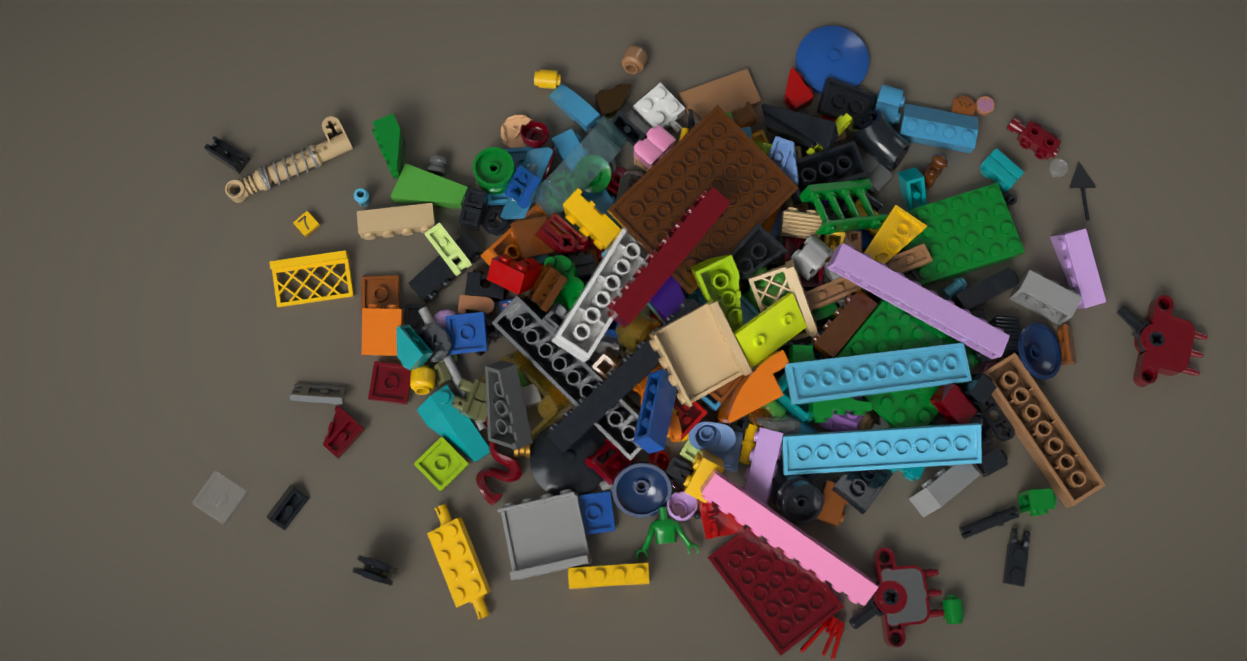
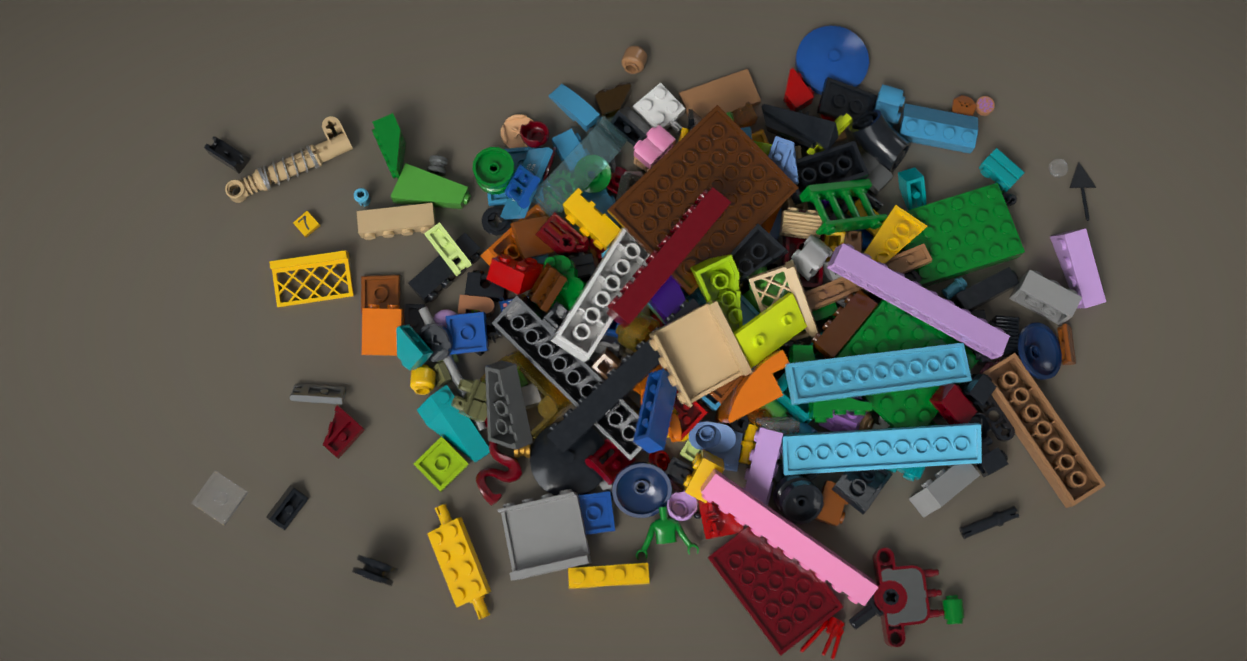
dark red plate [368,361,412,405] -> none
black hips [458,188,488,231] -> none
yellow brick [534,69,561,89] -> none
reddish brown animal [922,153,948,189] -> none
black hinge [1003,528,1030,587] -> none
dark red brick [1006,116,1062,160] -> none
green brick [1017,489,1057,517] -> none
dark red piece [1117,295,1208,387] -> none

